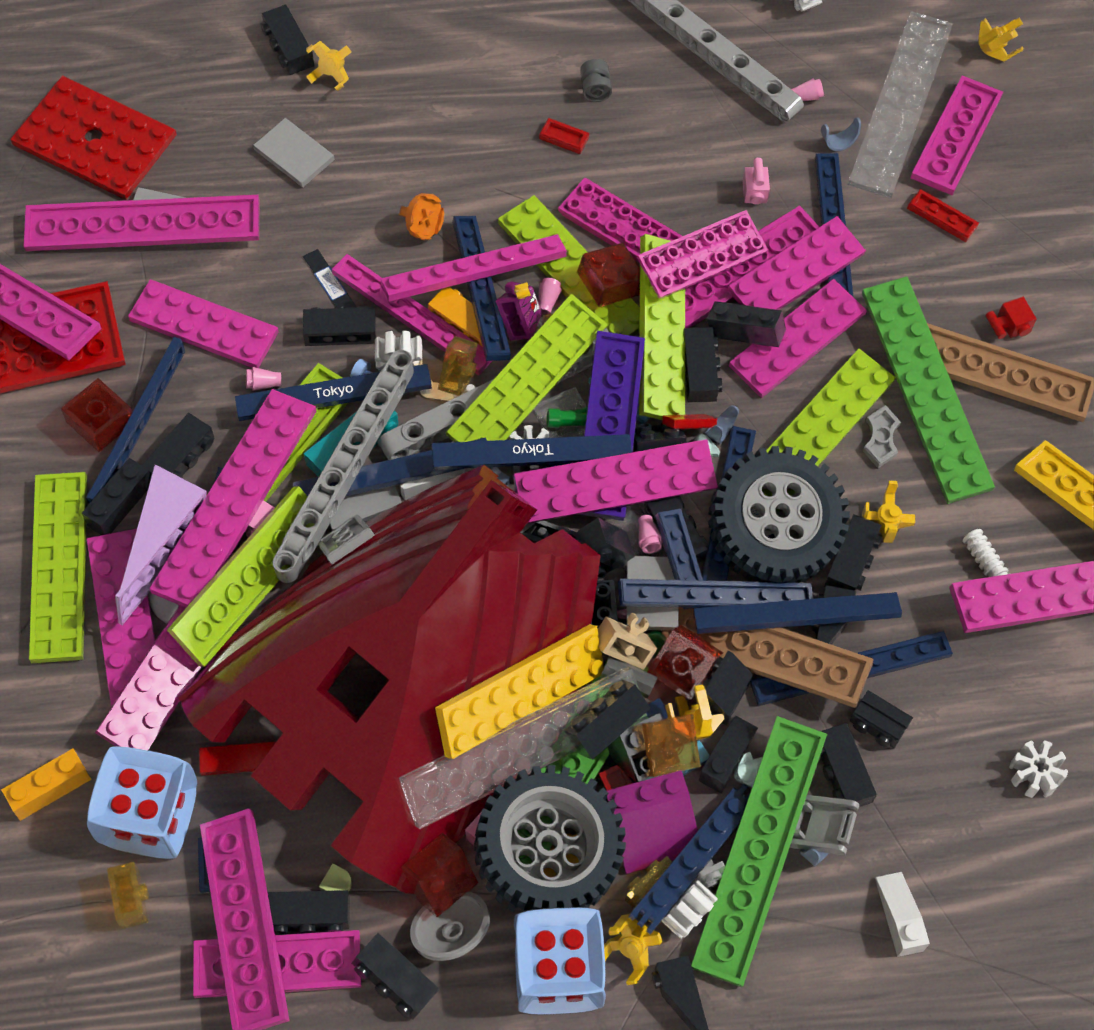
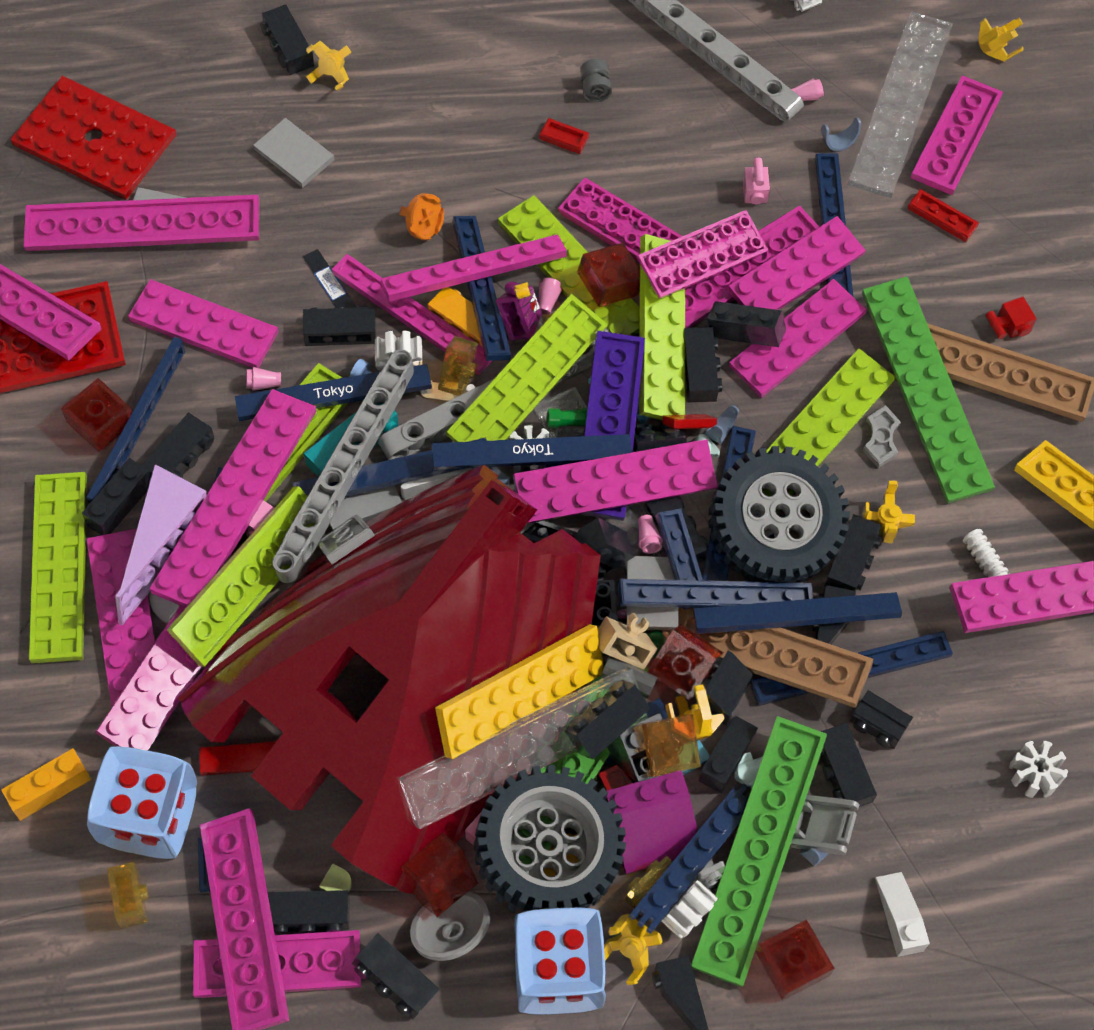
none -> clear red brick [755,920,835,1001]

